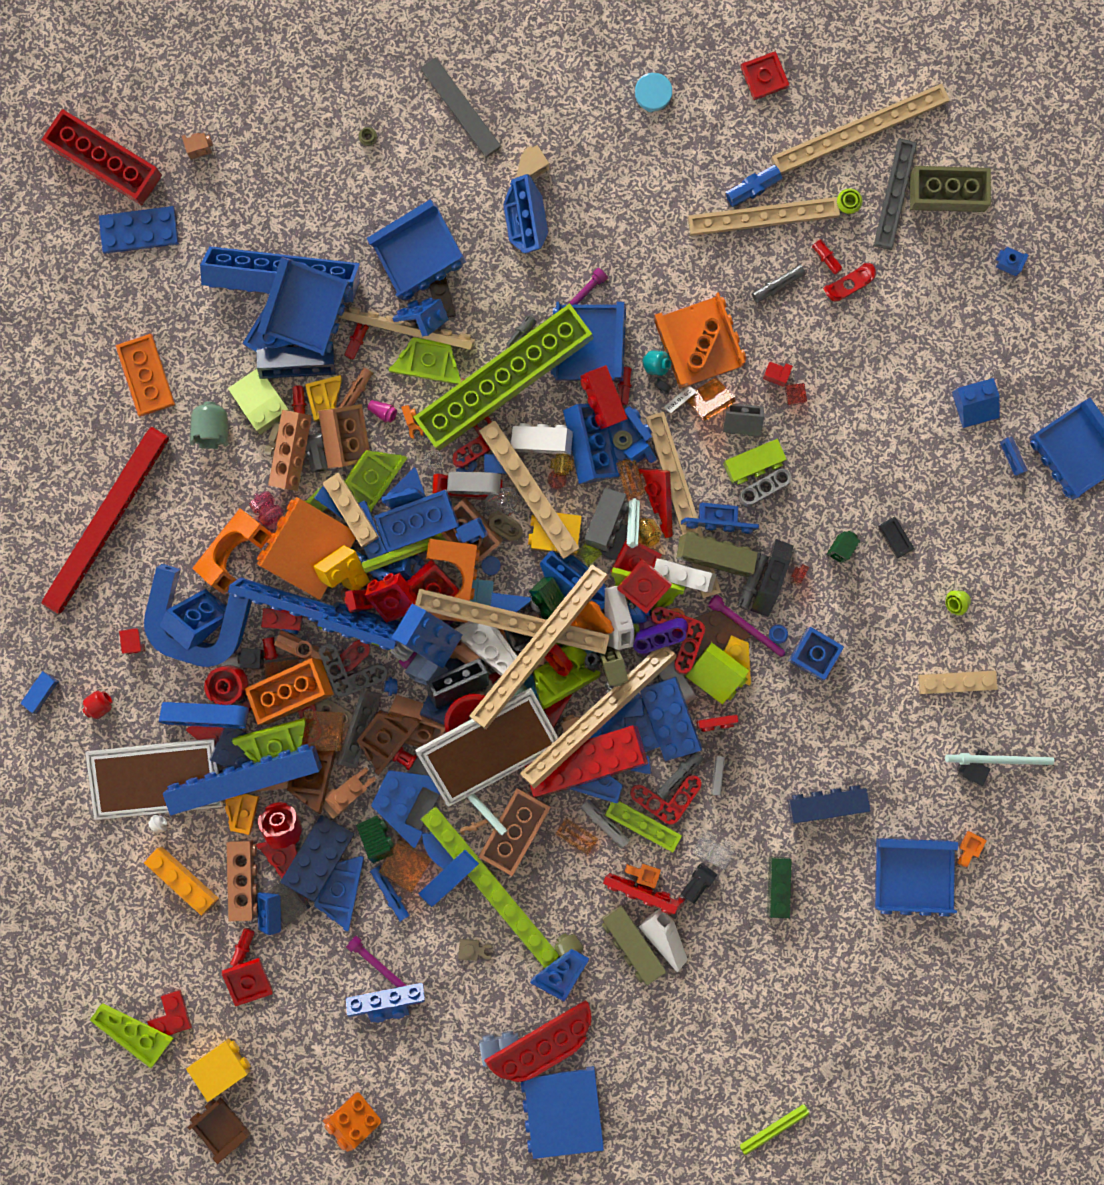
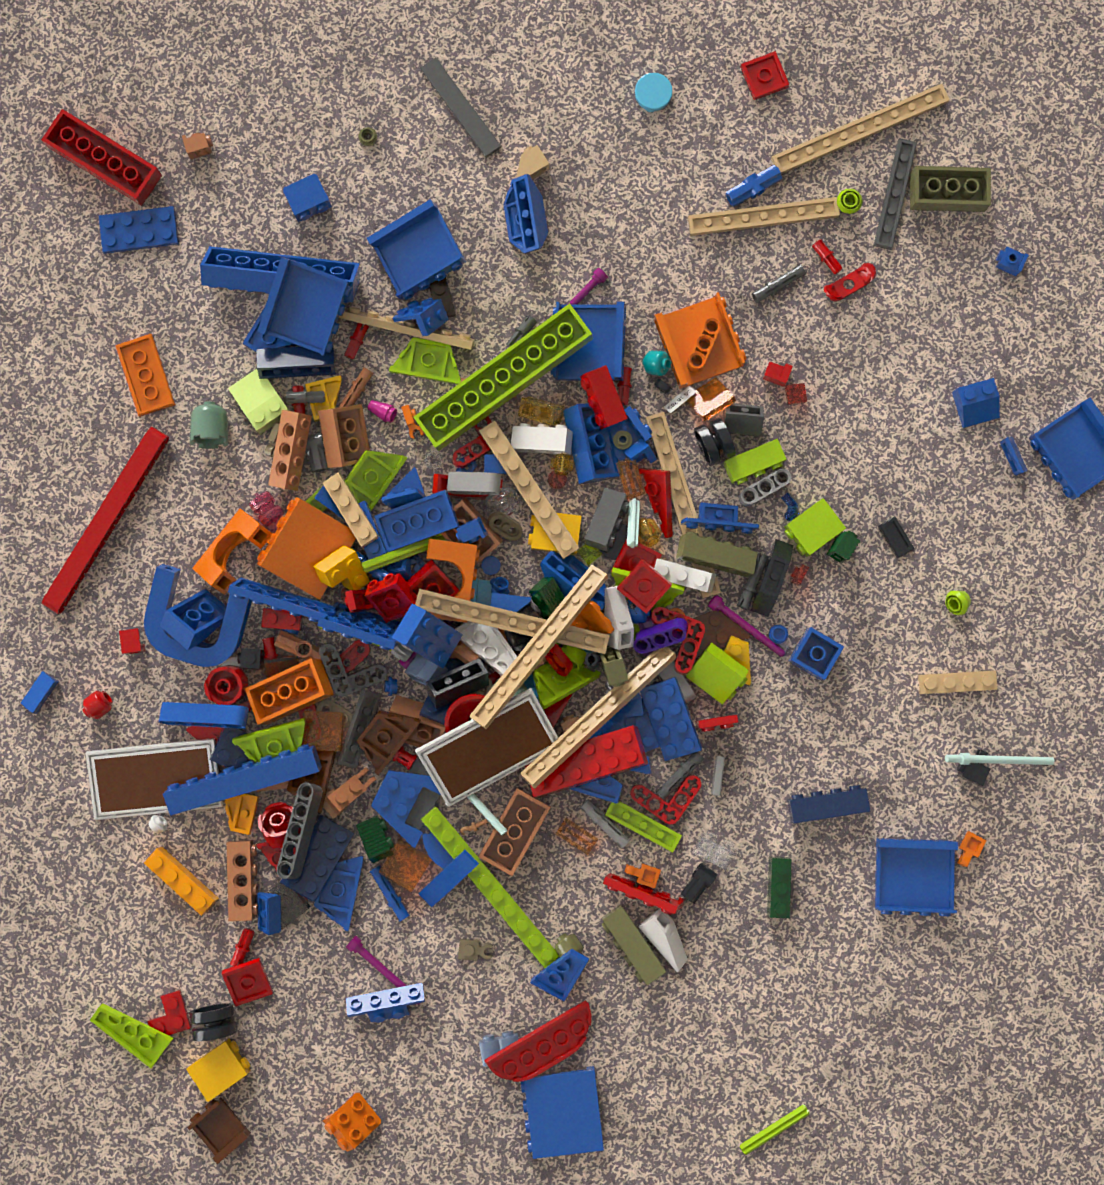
none -> black wheel [189,1003,237,1042]
none -> dark grey beam [277,783,322,880]
none -> blue bracket [283,174,332,222]
none -> dark grey axle [286,390,325,405]
none -> blue plate [490,577,510,595]
none -> clear yellow brick [518,396,564,425]
none -> black wheel [694,417,736,466]
none -> clear blue arm [781,492,798,521]
none -> lime brick [784,498,846,557]

